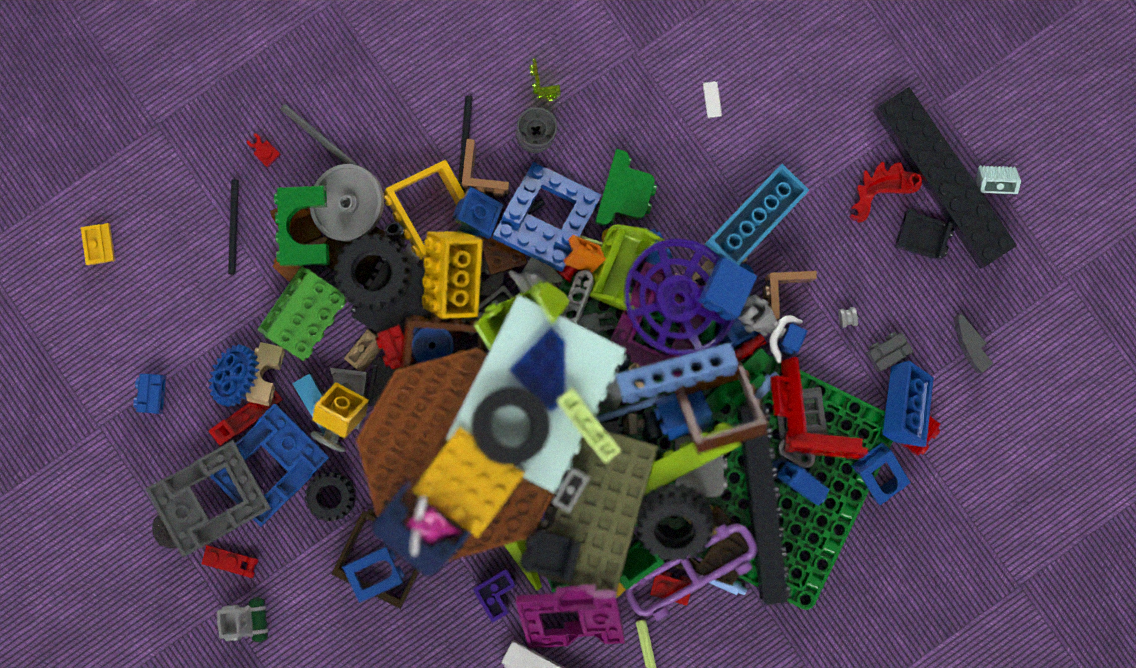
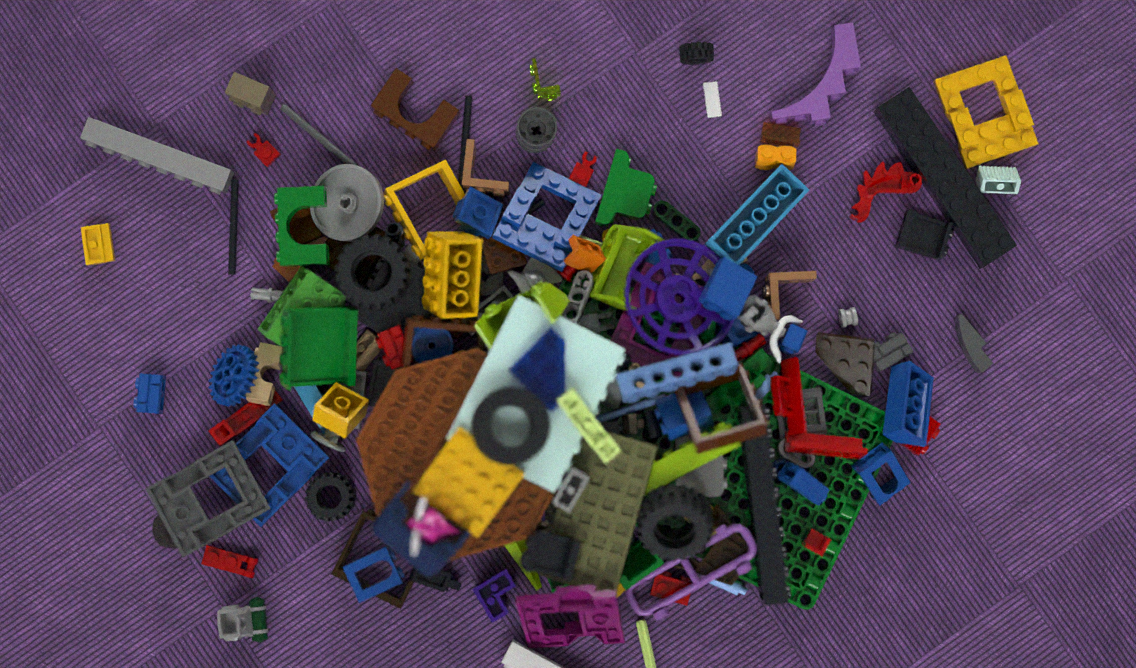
none -> light grey brick [80,117,235,195]
none -> dark tan brick [225,72,276,116]
none -> light grey pin [251,287,283,303]
none -> green panel [279,306,358,391]
none -> reddish brown arch [370,68,461,151]
none -> black hinge [409,567,462,592]
none -> red plate [569,152,597,187]
none -> dark green beam [652,200,701,242]
none -> black tyre [679,42,714,65]
none -> light orange brick [755,144,796,171]
none -> clear orange panel [760,122,801,148]
none -> medium lavender arch [769,22,861,126]
none -> red panel [802,528,831,556]
none -> dark brown plate [815,332,875,396]
none -> yellow piece [933,56,1038,169]

